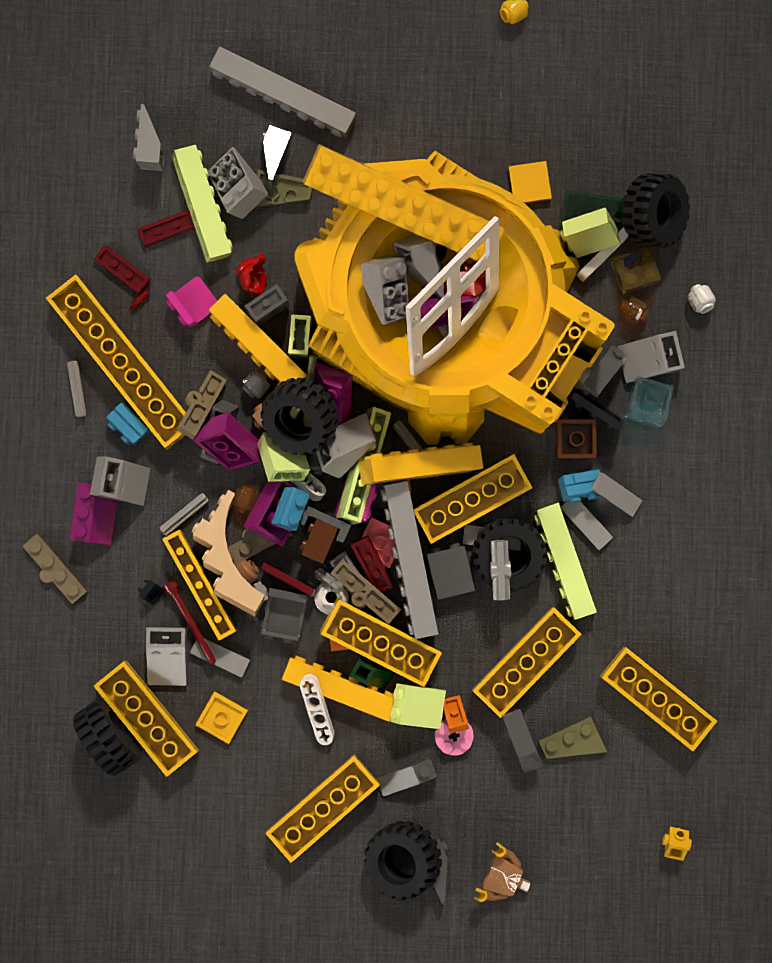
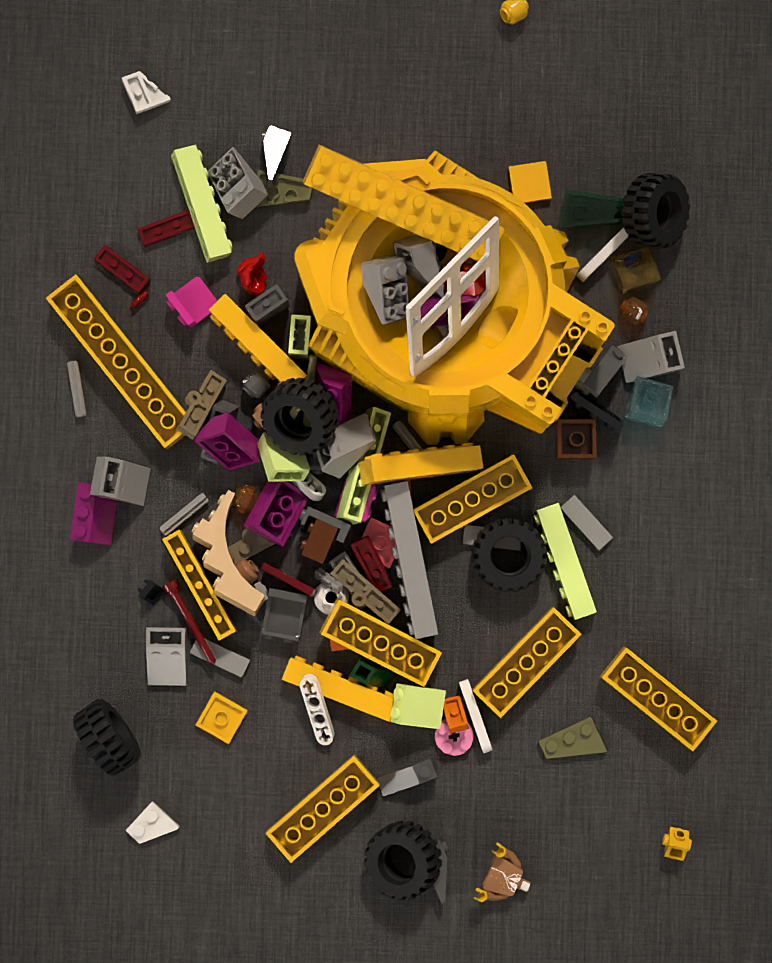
dark tan hinge [23,534,88,604] -> none
yellow brick [94,660,199,777] -> none
dark azure brick [106,402,151,446] -> none
light grey slope [133,104,165,171] -> none
light grey brick [209,46,356,137] -> none
dark azure brick [272,487,310,531] -> none
dark grey panel [427,543,475,600] -> none
light grey piece [490,540,511,600] -> none
dark grey slope [502,709,542,773] -> none
dark azure brick [558,469,600,503] -> none
yellowish green brick [561,207,620,258] -> none
light grey tile [591,472,643,517] -> none
white head [687,284,716,314] -> none
none -> white wing [122,71,171,114]
none -> white wing [126,801,180,844]
none -> white beam [459,679,492,754]

